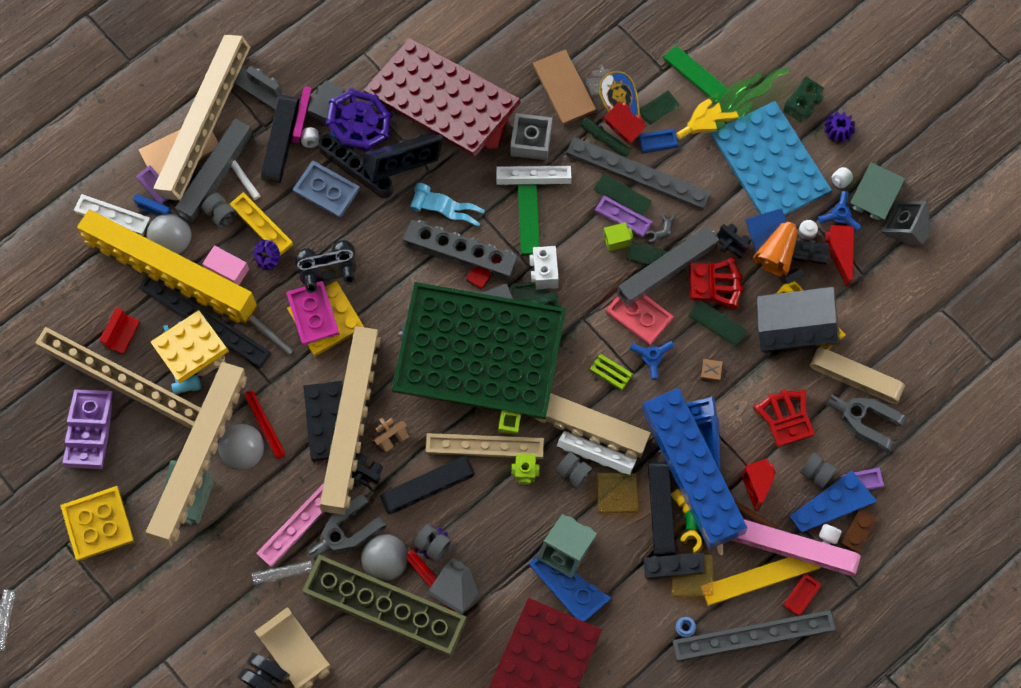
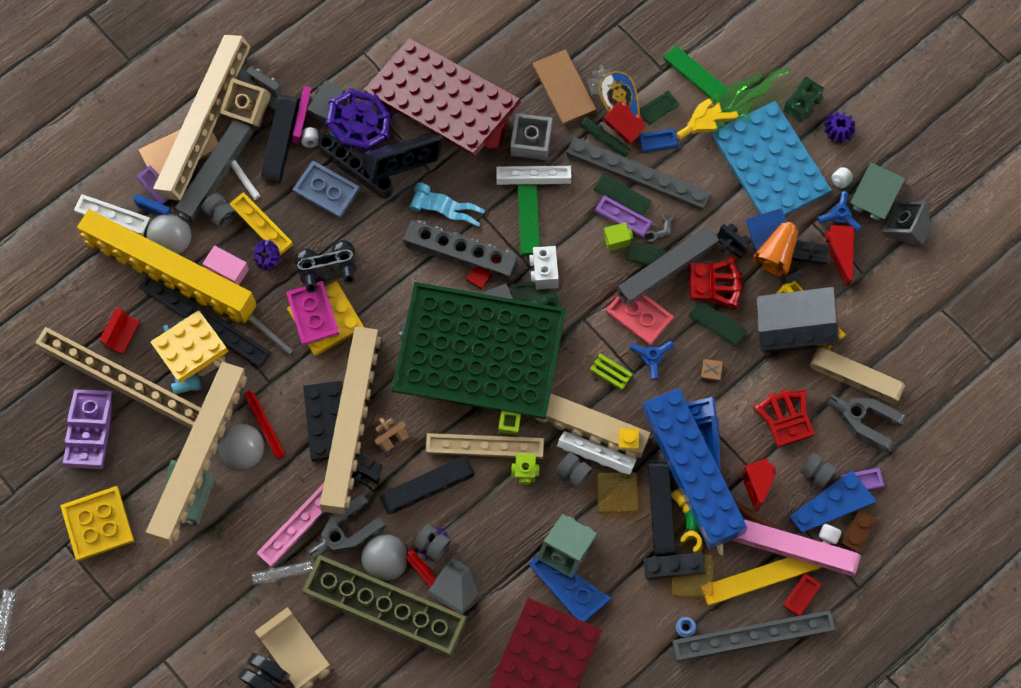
white piece [798,220,818,241] -> none
none -> tan brick [219,78,272,128]
none -> yellow plate [618,428,639,450]

